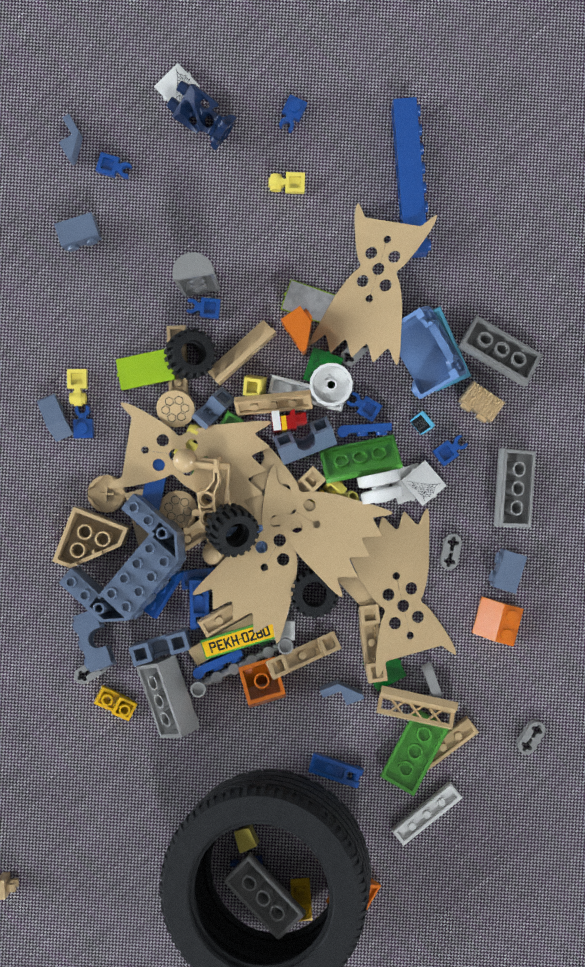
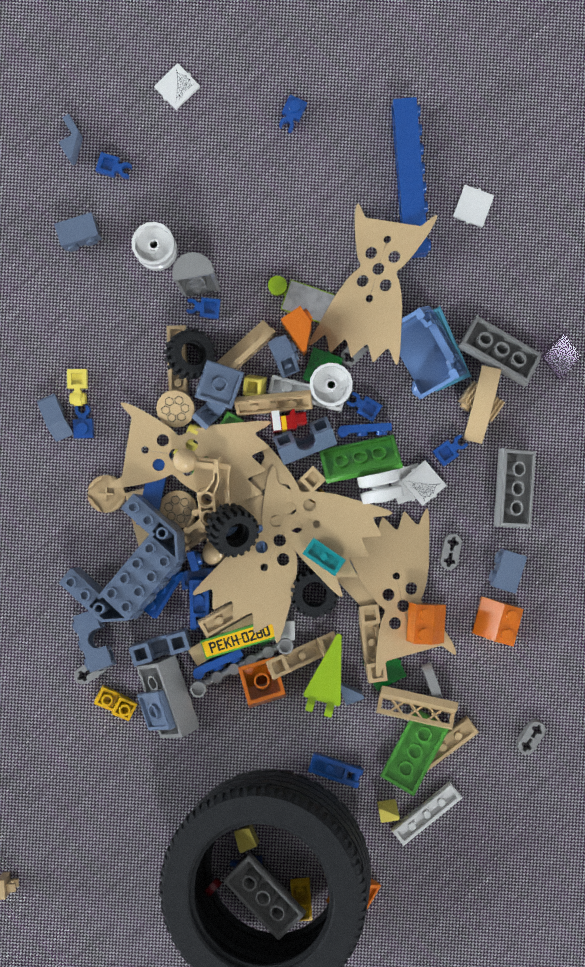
tan brick [52,506,132,568] -> none
lime piece [116,349,176,391] -> none
dark blue hips [166,81,237,151] -> none
light yellow plate [268,172,305,194] -> none
light yellow plate [322,481,359,501] -> none
slope [410,411,435,435] -> none
none -> white wheel [132,222,178,271]
none -> sand blue tile [137,690,176,731]
none -> blue plate [186,549,203,572]
none -> sand blue tile [194,359,244,409]
none -> dark red tile [204,878,222,898]
none -> lime tile [268,276,287,296]
none -> sand blue brick [268,335,300,379]
none -> teal plate [302,538,346,576]
none -> lime flag [304,633,342,718]
none -> light yellow slope [377,799,400,823]
none -> orange slope [406,602,446,645]
none -> white piece [453,185,494,228]
none -> tan slope [463,365,502,444]
none -> clear purple piece [541,333,581,380]

